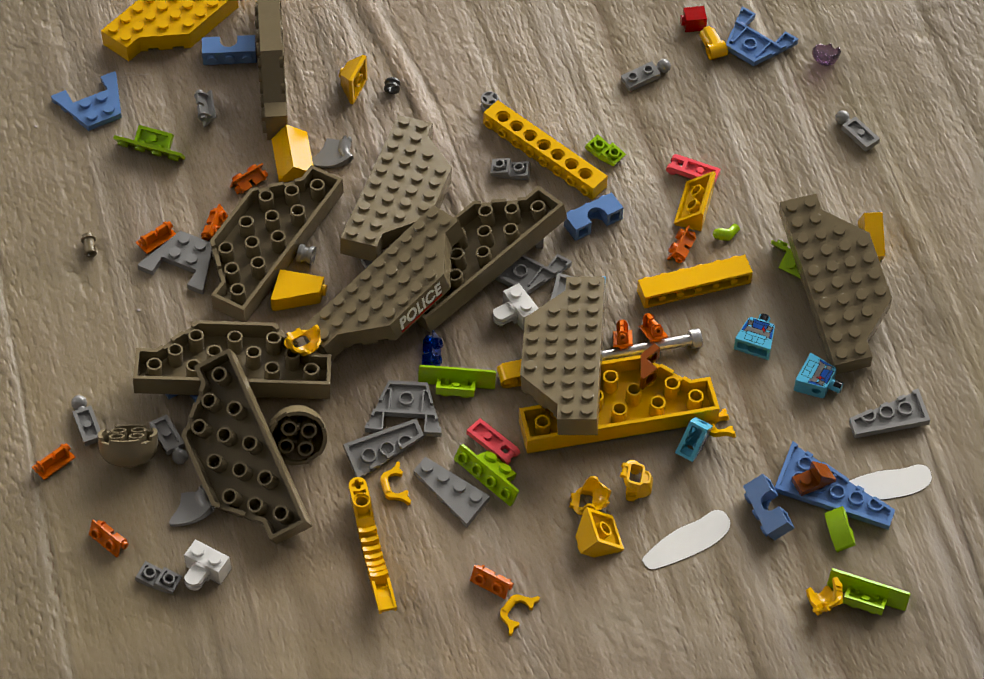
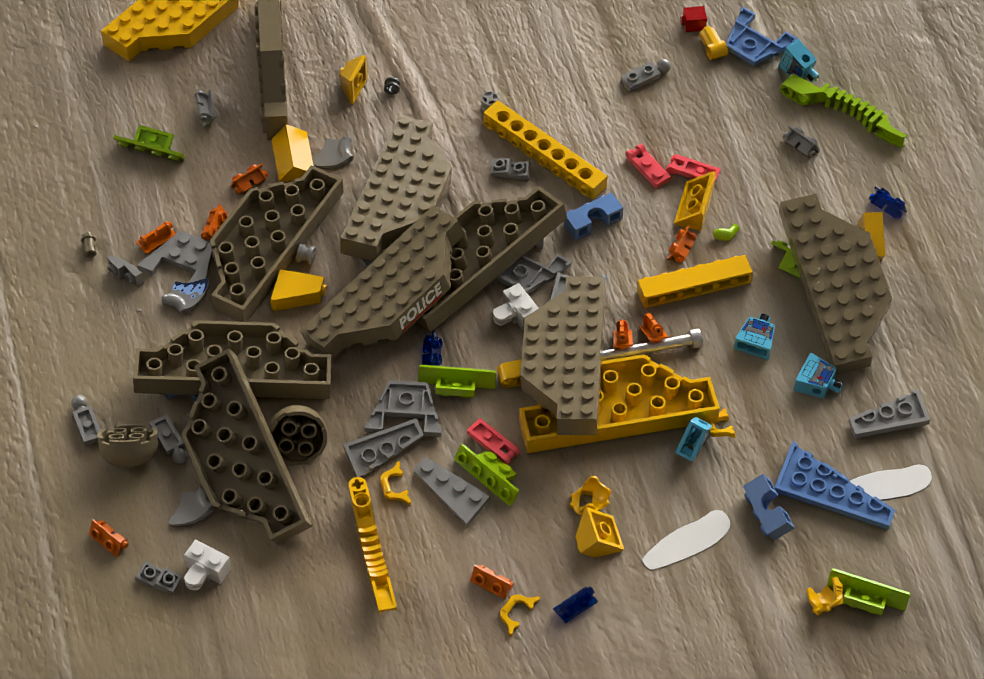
orange hinge [32,443,76,480] -> none
medium blue wing [51,71,122,131] -> none
medium blue arch [202,35,257,65] -> none
yellow helmet [284,325,321,356] -> none
lime slope [585,134,626,166] -> none
yellow helmet [620,460,653,502] -> none
dark orange slope [640,343,660,390] -> none
dark orange slope [792,461,836,496] -> none
hair [812,43,841,66] -> none
lime slope [824,506,856,552] -> none
light grey plate [835,110,880,152] -> none
none -> light grey slope [107,256,144,288]
none -> light grey arm [161,278,210,315]
none -> clear blue hinge [553,587,598,624]
none -> coral plate [625,144,671,189]
none -> medium azure torso [779,39,819,82]
none -> lime piece [779,74,907,148]
none -> light grey hinge [782,125,820,157]
none -> clear blue hinge [869,186,907,219]

